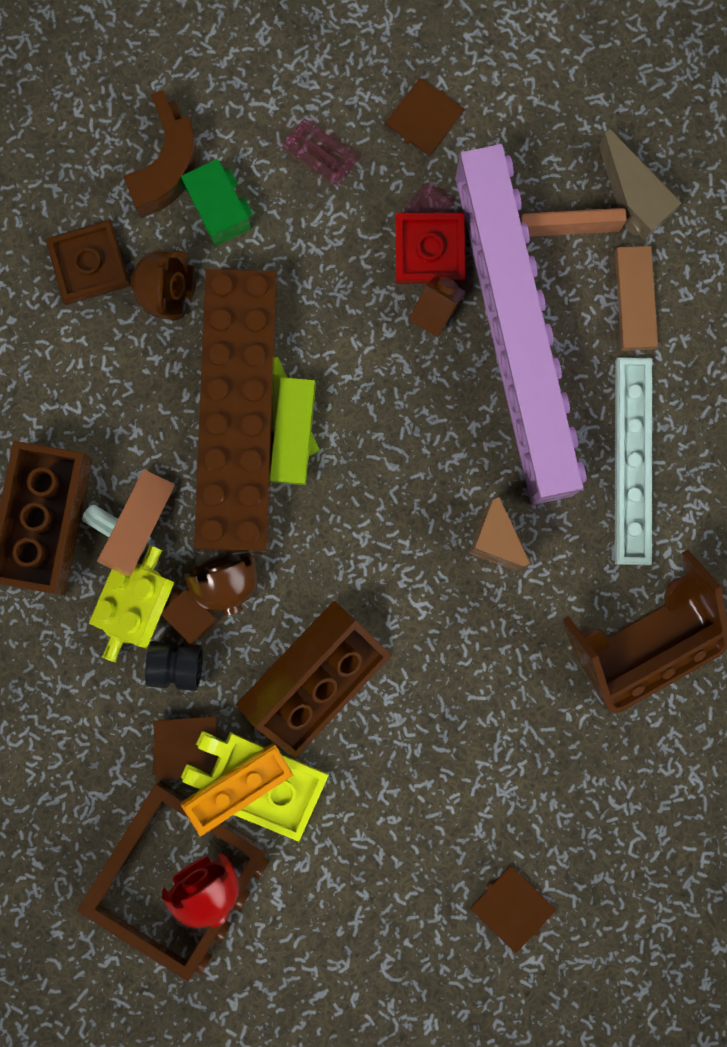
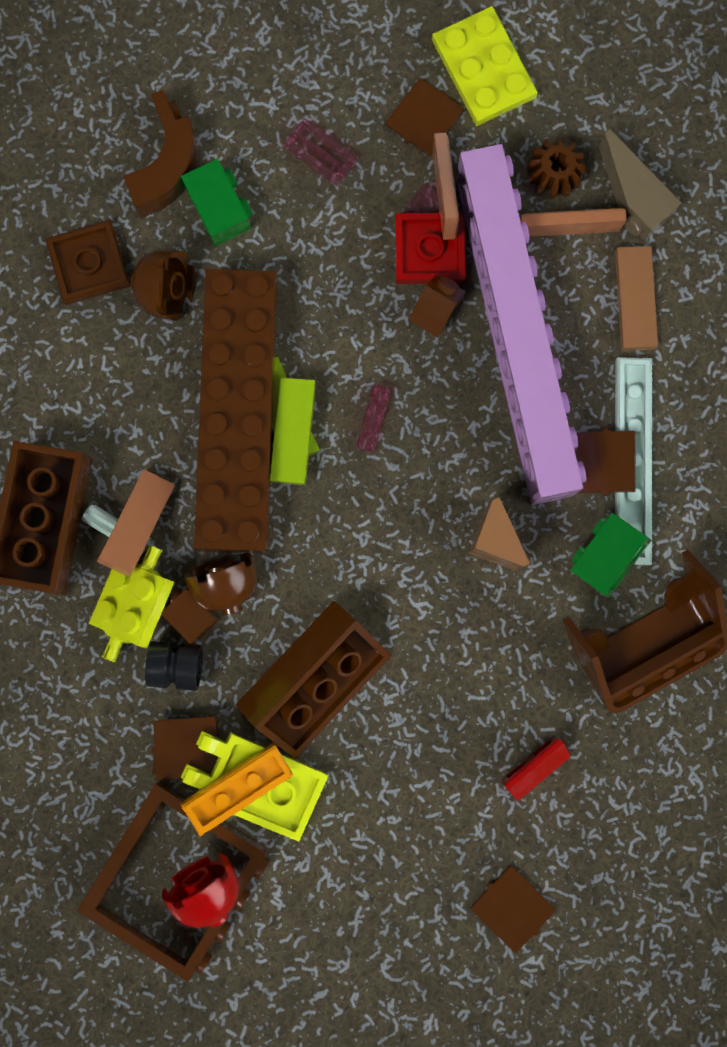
none -> clear pink axle [356,385,390,453]
none -> neon yellow plate [432,6,538,126]
none -> nougat tile [433,133,459,240]
none -> red slope [501,736,570,801]
none -> reddish brown gear [527,137,586,200]
none -> green brick [570,513,652,597]
none -> reddish brown piece [577,428,636,496]

